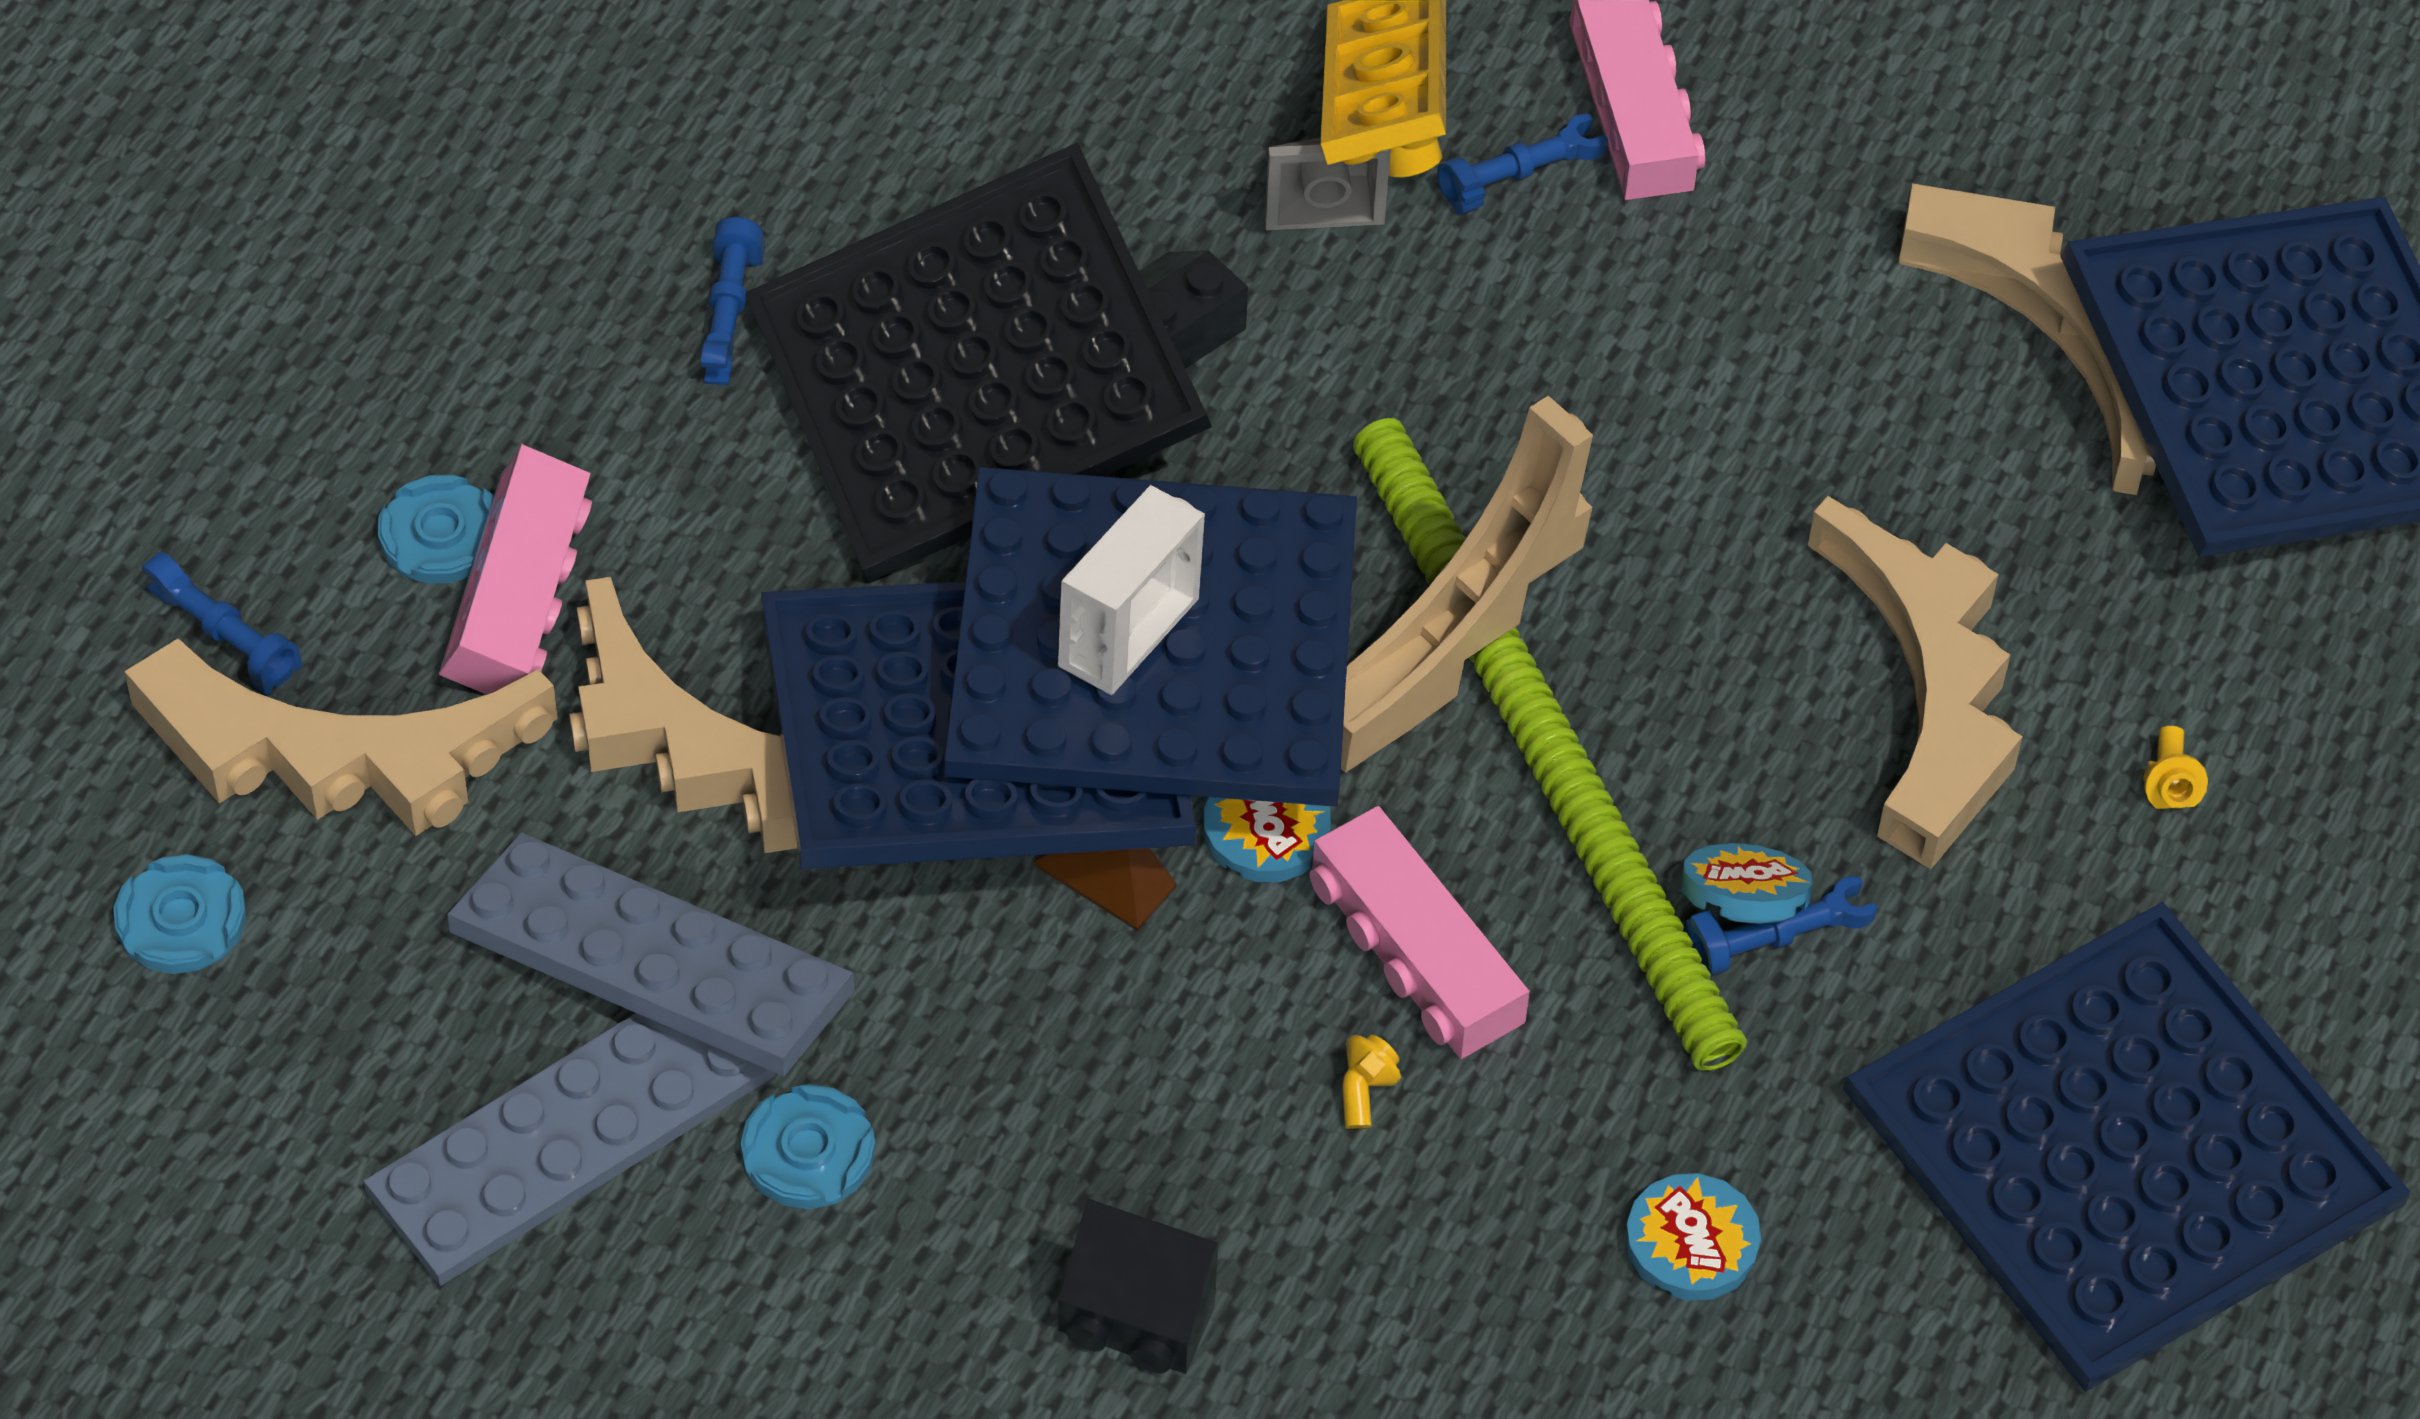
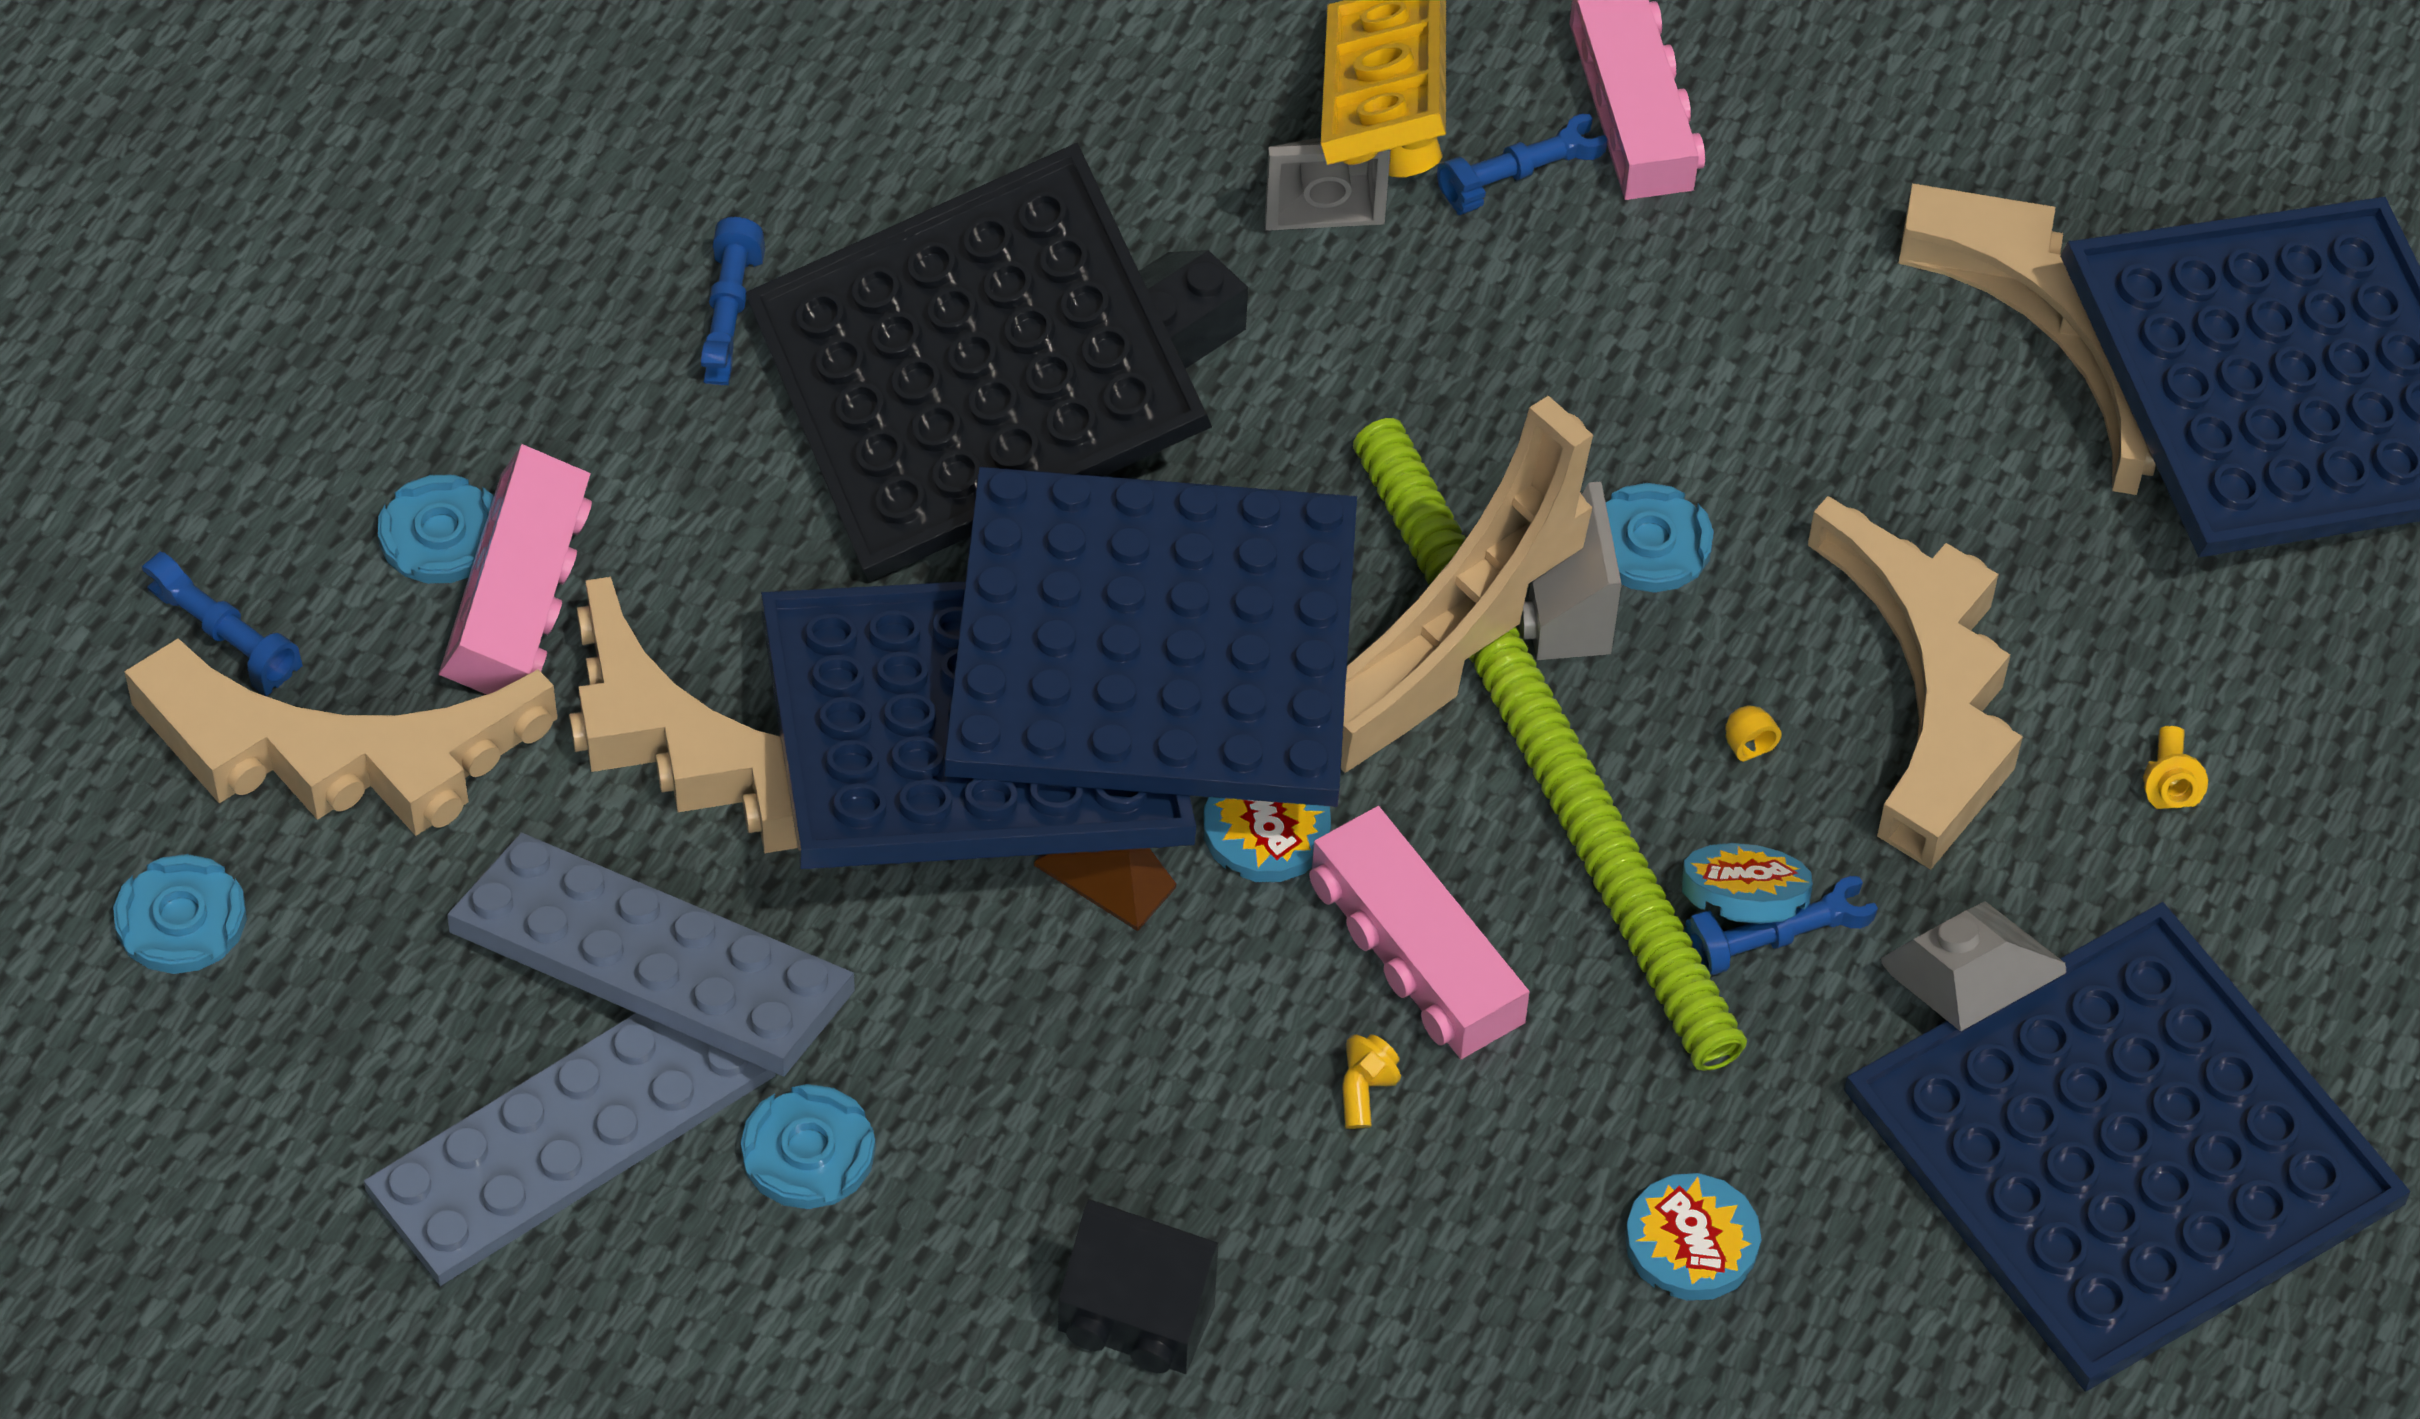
white window [1058,485,1205,695] -> none
none -> light grey slope [1519,482,1621,660]
none -> dark azure tile [1605,483,1714,592]
none -> yellow hinge [1725,705,1782,762]
none -> light grey slope [1881,901,2066,1031]

